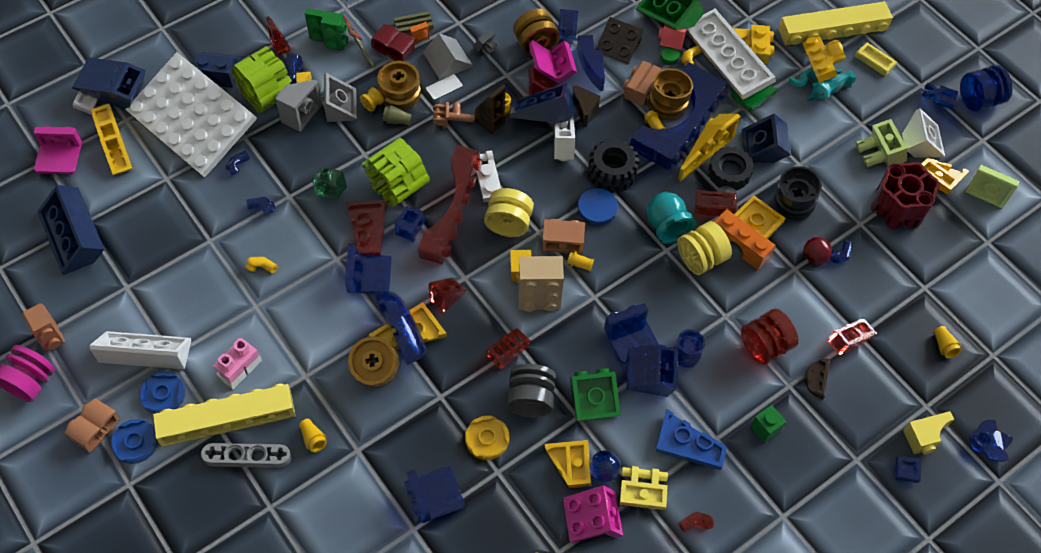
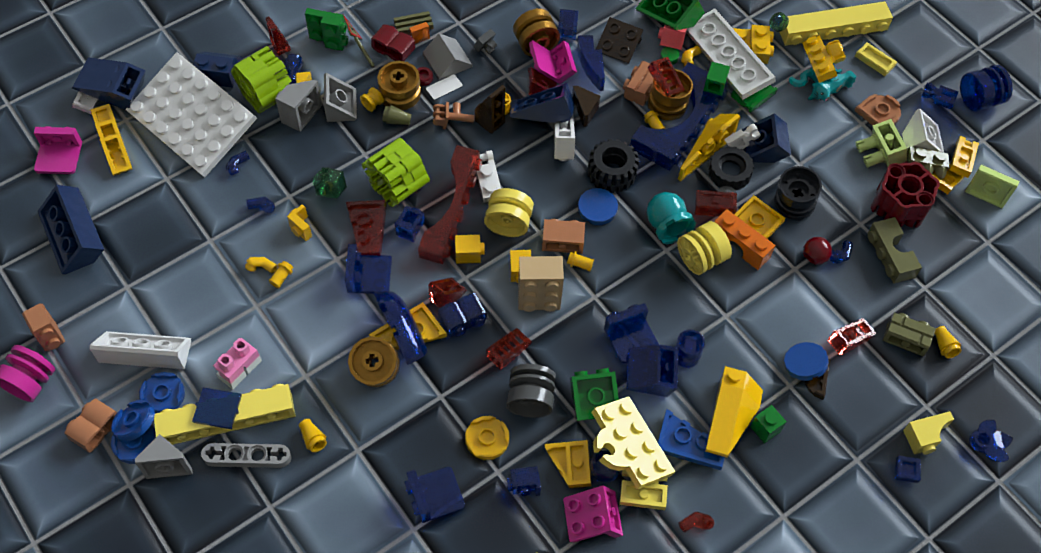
clear red wheel [741,308,799,365] -> none
none -> blue tile [111,400,155,442]
none -> light grey slope [135,434,193,479]
none -> clear blue piece [192,387,242,429]
none -> yellow pin [268,261,293,289]
none -> yellow bracket [287,205,312,241]
none -> dark red tile [417,67,433,86]
none -> clear blue brick [438,292,487,337]
none -> yellow brick [455,235,485,264]
none -> clear blue brick [506,466,541,496]
none -> light yellow plate [591,397,675,489]
none -> clear red slope [648,57,685,97]
none -> green brick [703,62,730,96]
none -> yellow wedge [705,366,763,457]
none -> white plate [724,124,761,149]
none -> clear green tile [769,12,789,32]
none -> blue tile [784,342,829,381]
none -> nougat tile [855,94,901,125]
none -> olive arch [867,217,922,284]
none -> olive brick [882,312,936,357]
none -> olive plate [907,146,950,180]
none -> yellow plate [949,136,979,178]

